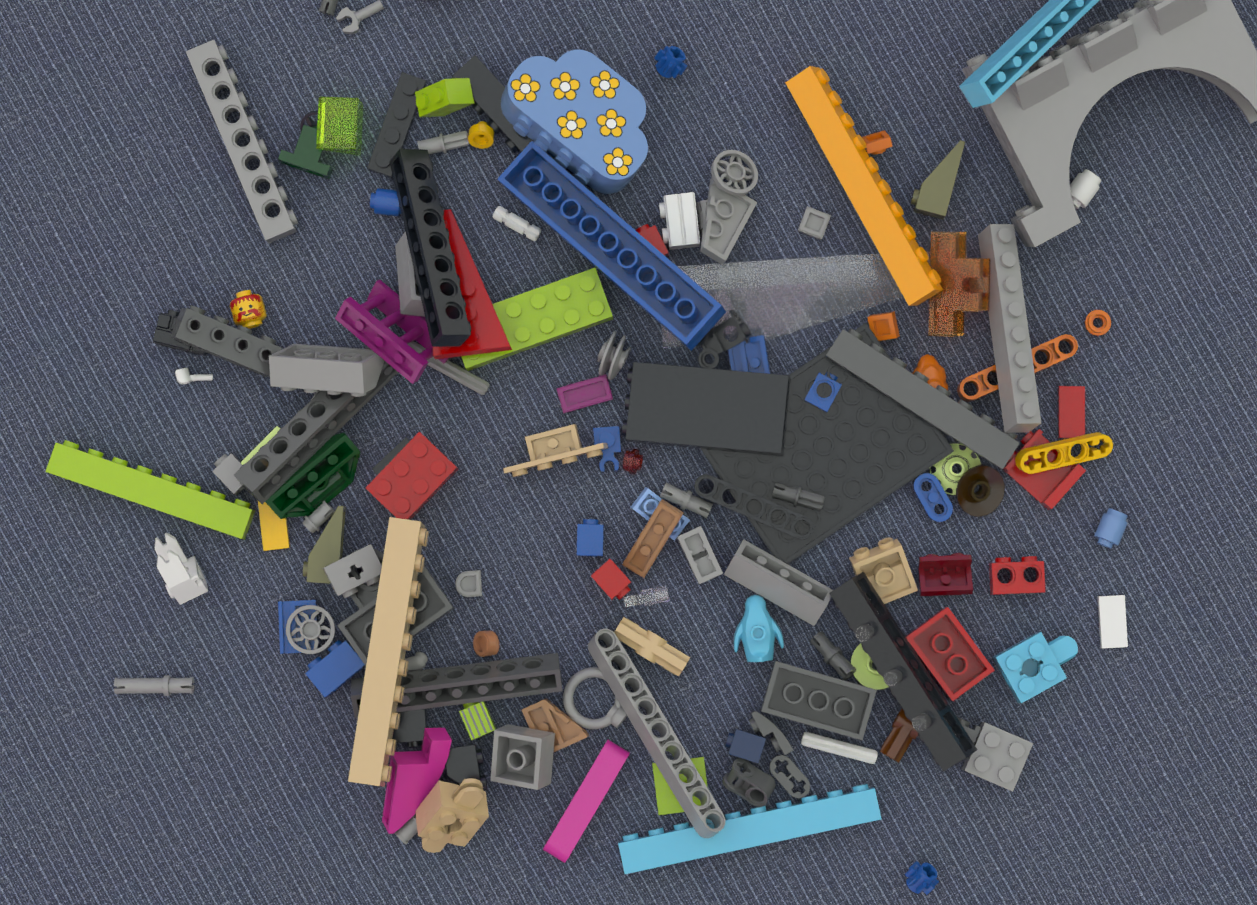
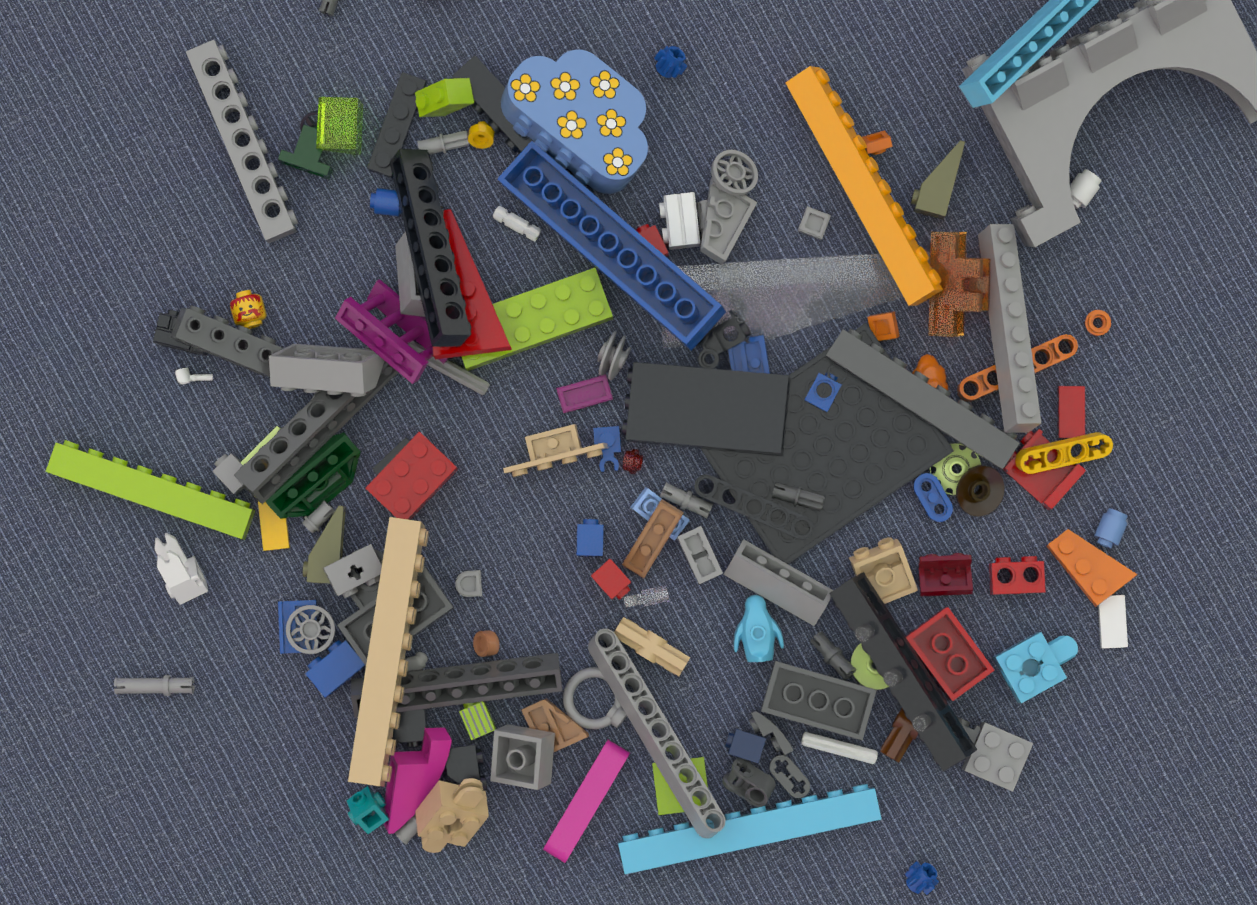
light grey bar [336,0,384,34] -> none
none -> teal brick [347,786,389,834]
none -> orange wing [1046,529,1138,607]

